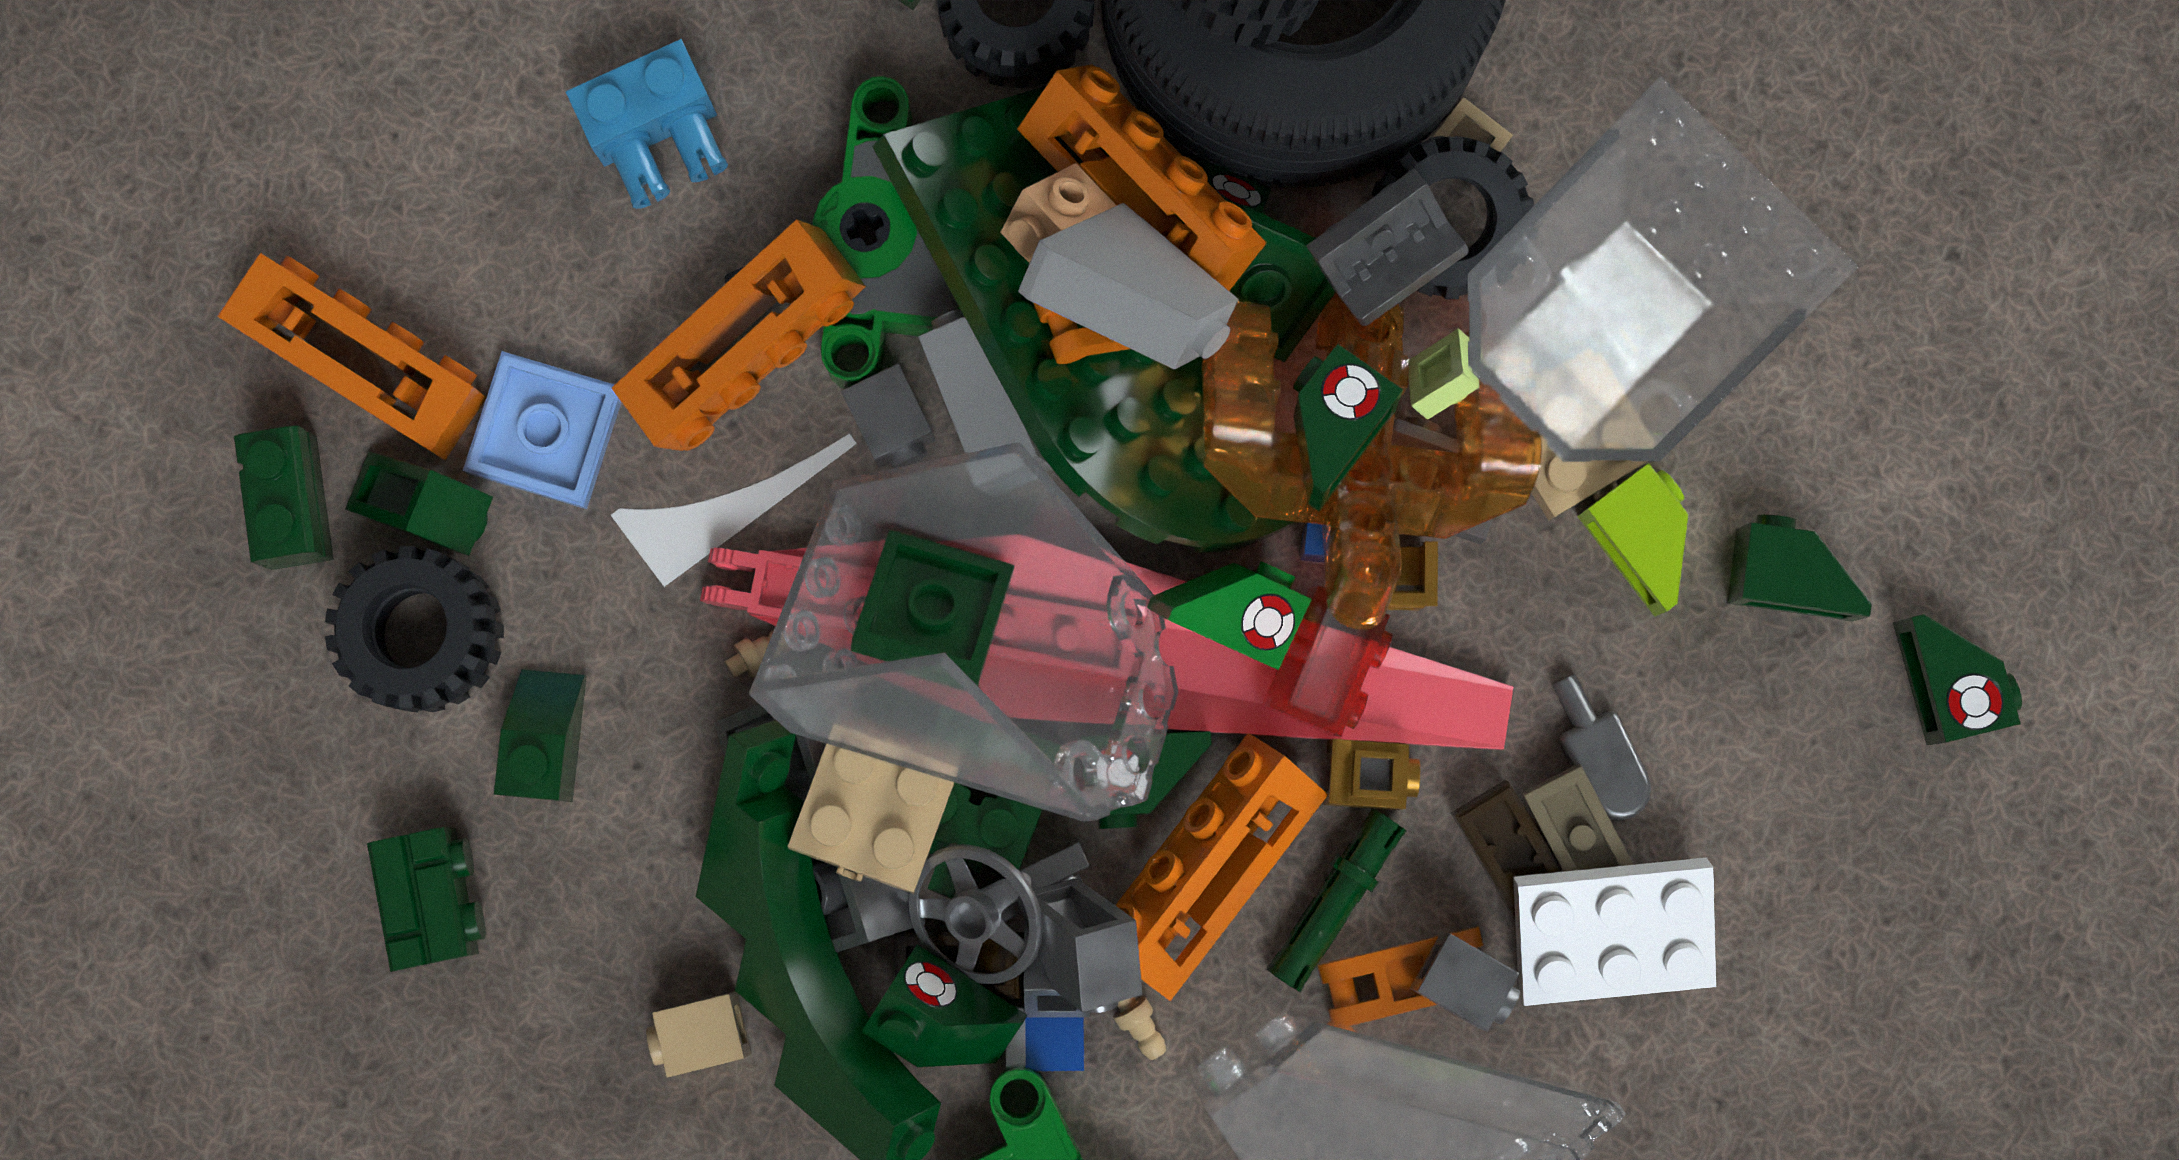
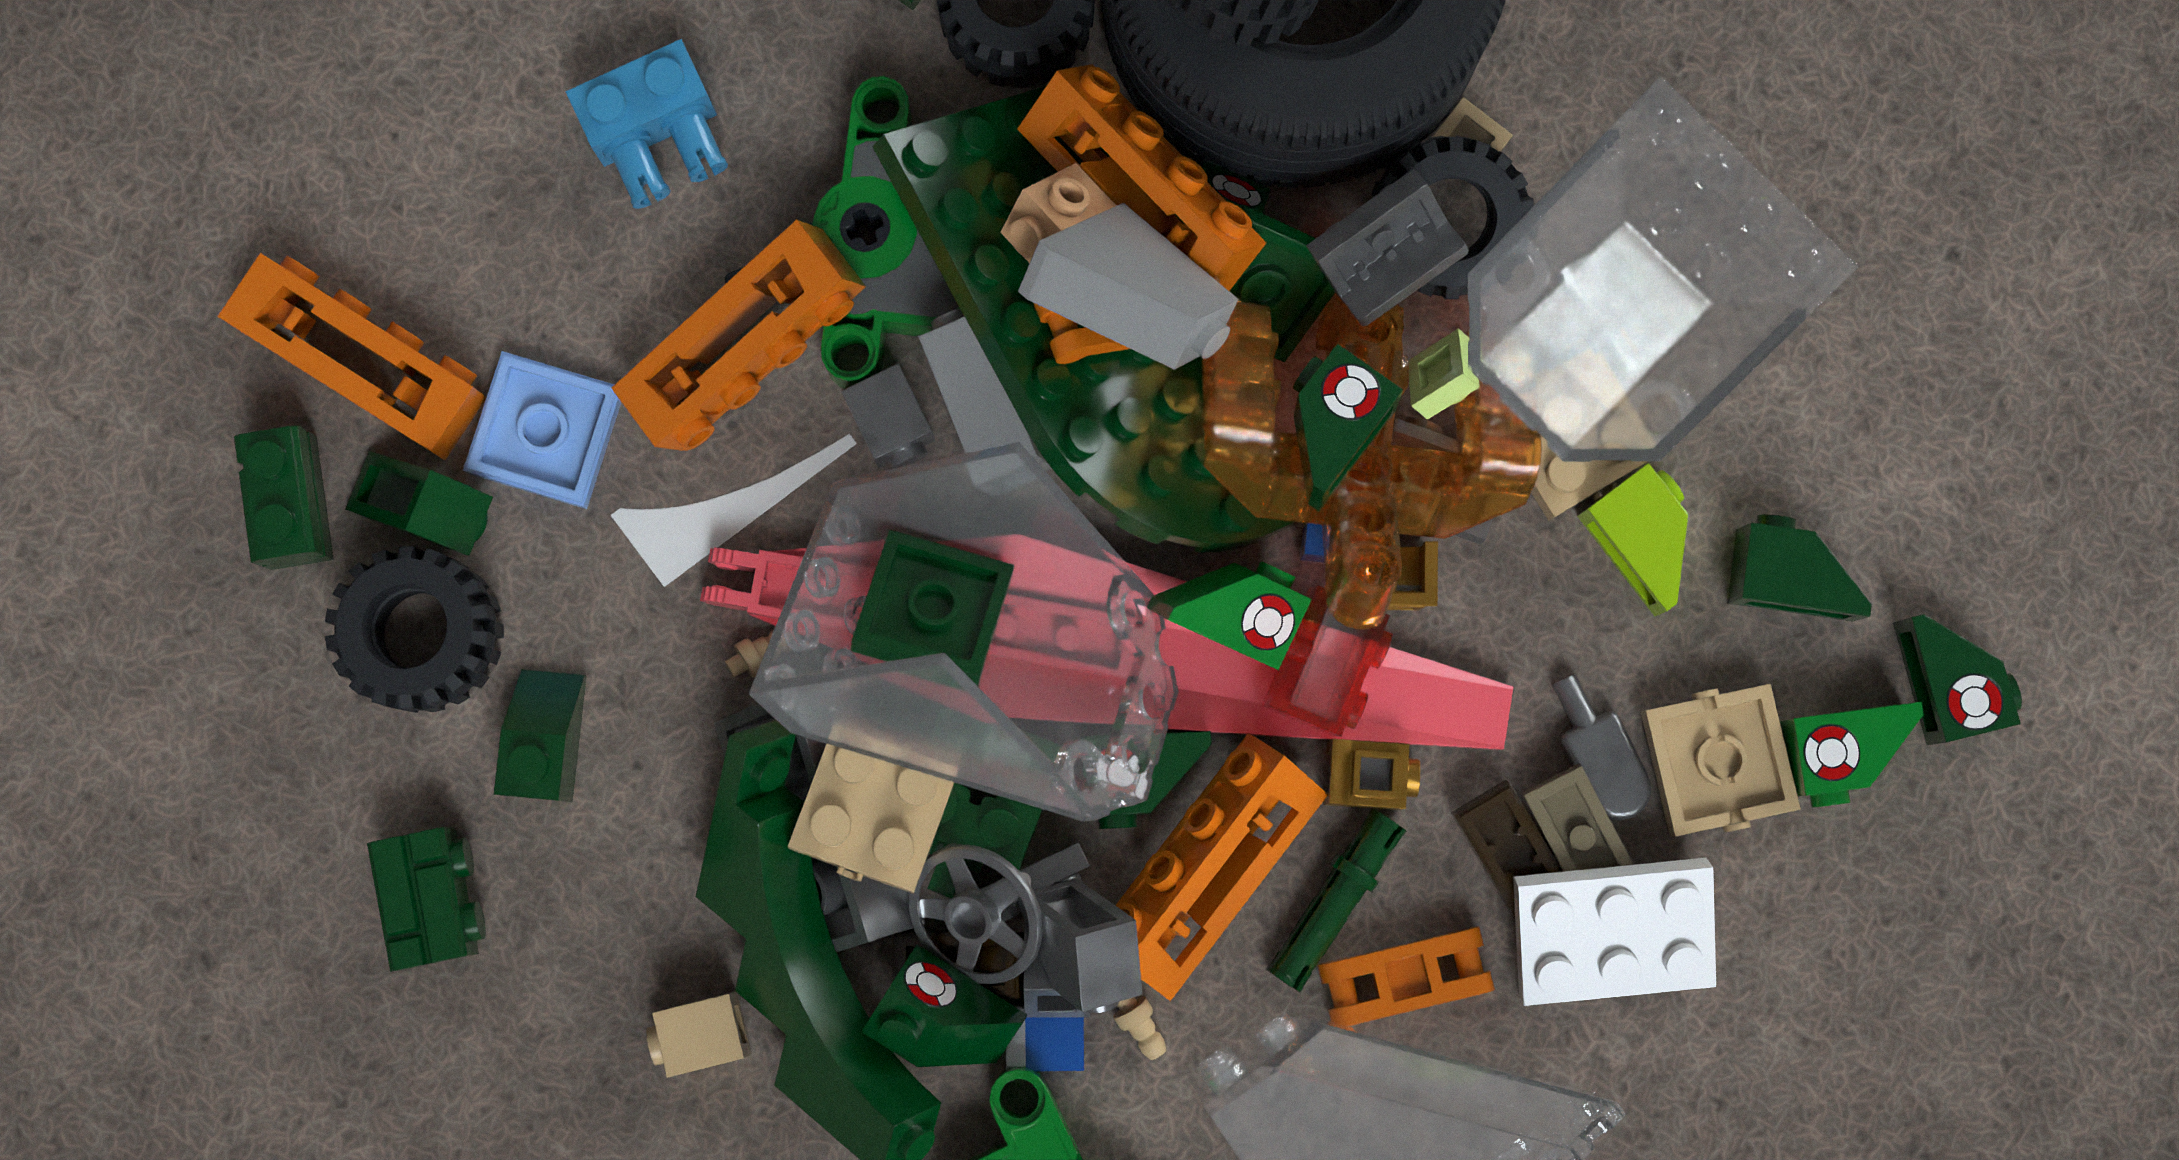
flat silver brick [1410,932,1520,1032] -> none
none -> tan plate [1641,684,1801,837]
none -> green slope [1780,702,1924,808]

